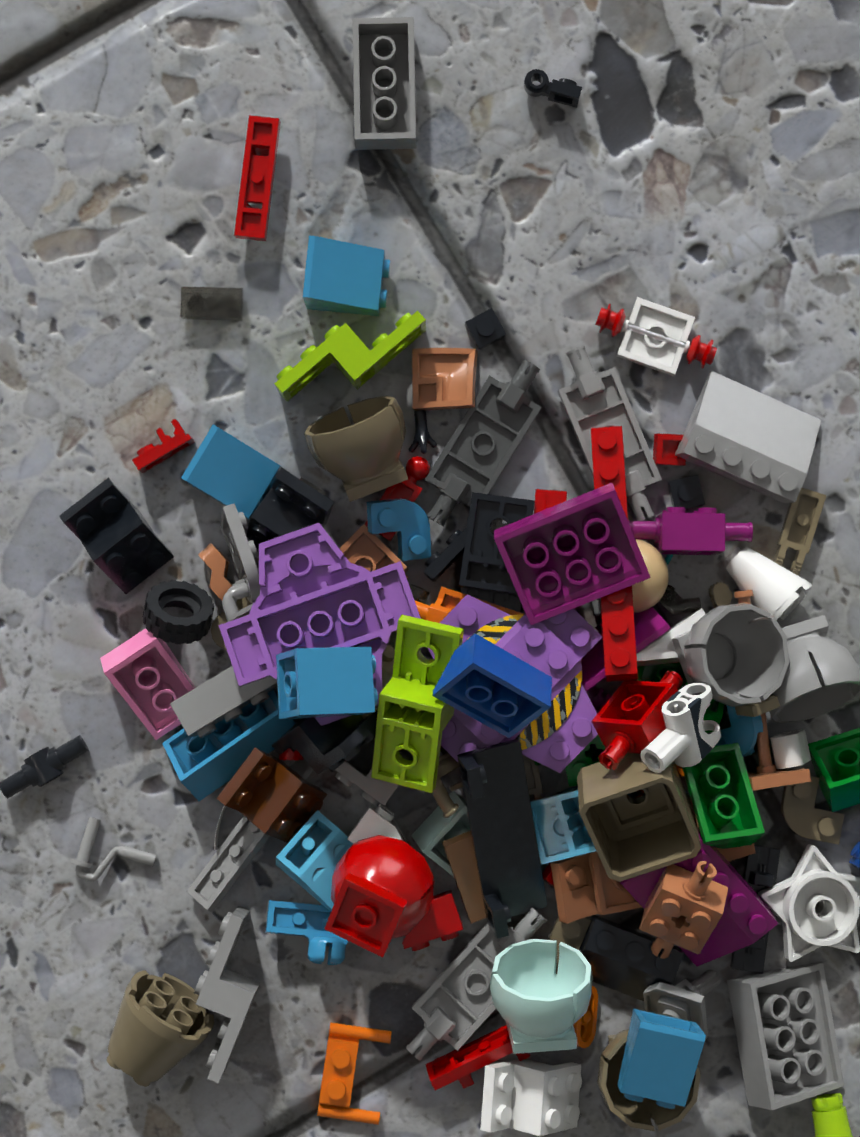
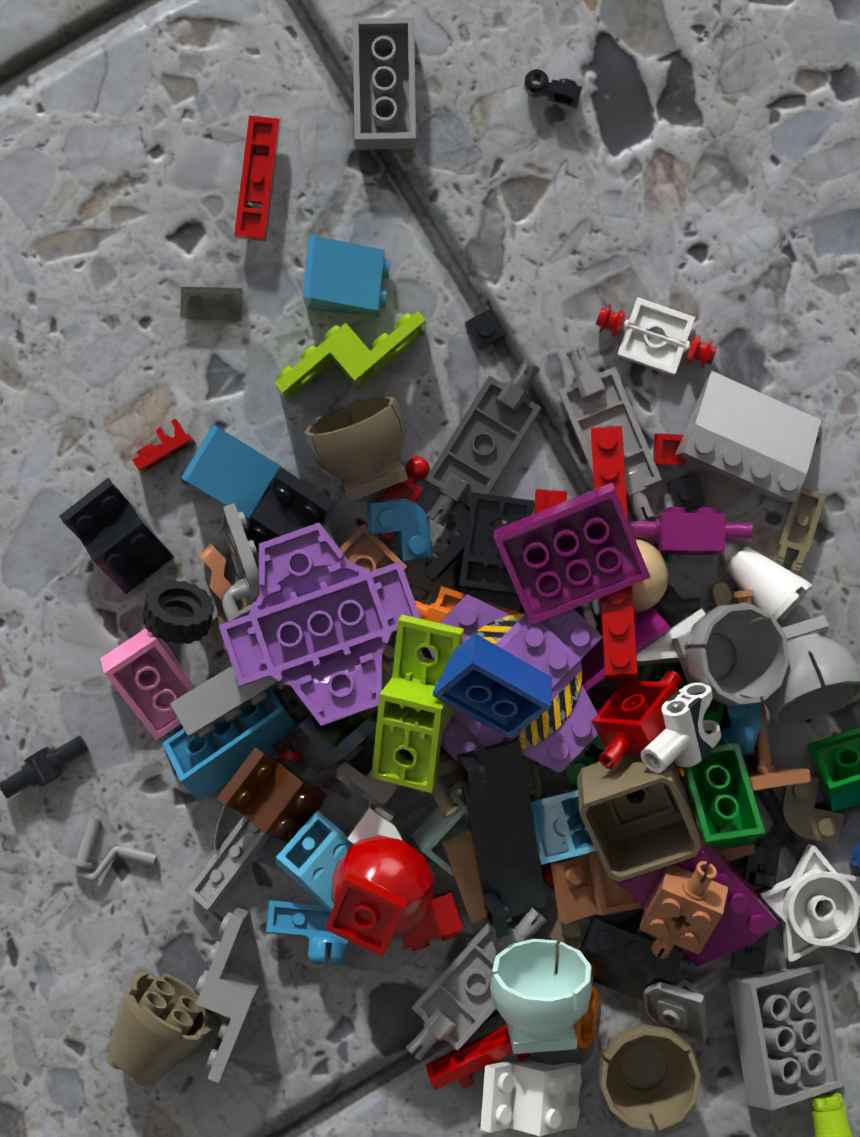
dark azure slope [276,647,378,719] -> none
orange plate [317,1022,392,1125] -> none
black bar [408,410,437,454] -> none
nougat plate [412,348,478,411] -> none
dark azure slope [617,1009,706,1109] -> none
dark tan tile [734,695,780,717] -> none
white beam [770,729,811,769] -> none

